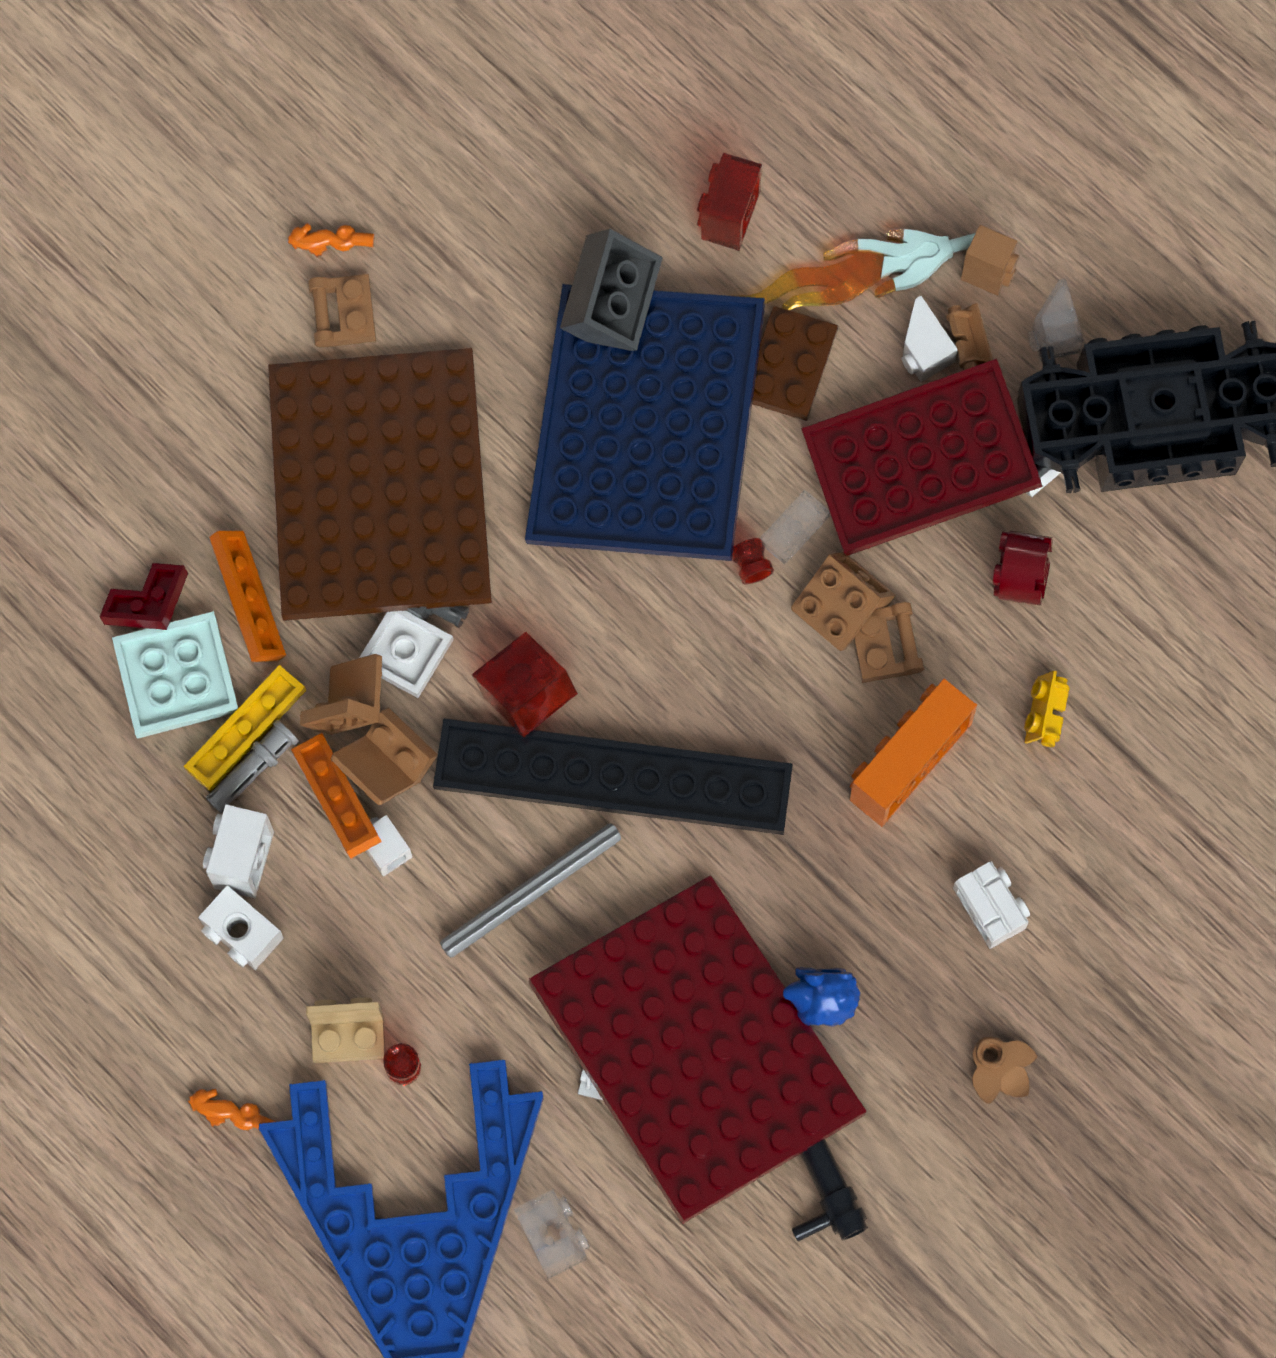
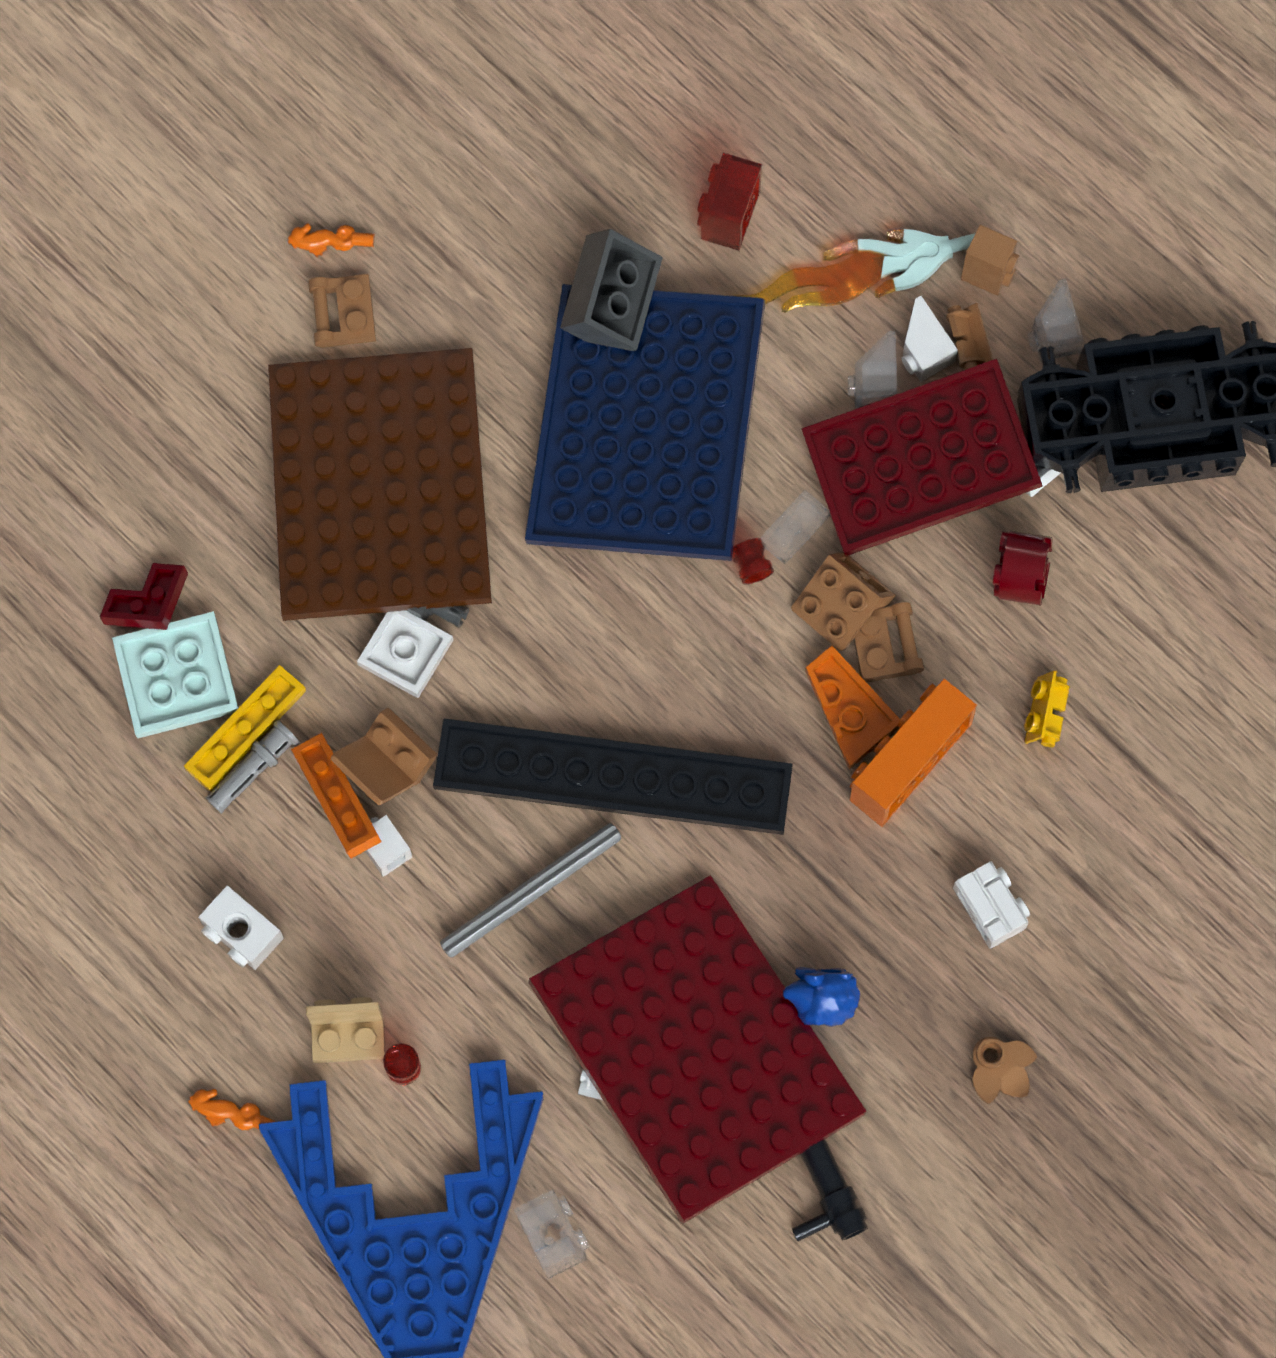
white brick [203,804,274,899] -> none
orange plate [209,531,286,662] -> none
medium nougat bracket [300,654,382,735] -> none
clear red brick [472,632,578,737] -> none
reddish brown plate [752,306,838,421] -> none
none -> orange wing [805,645,900,769]
none -> clear slope [848,331,897,408]

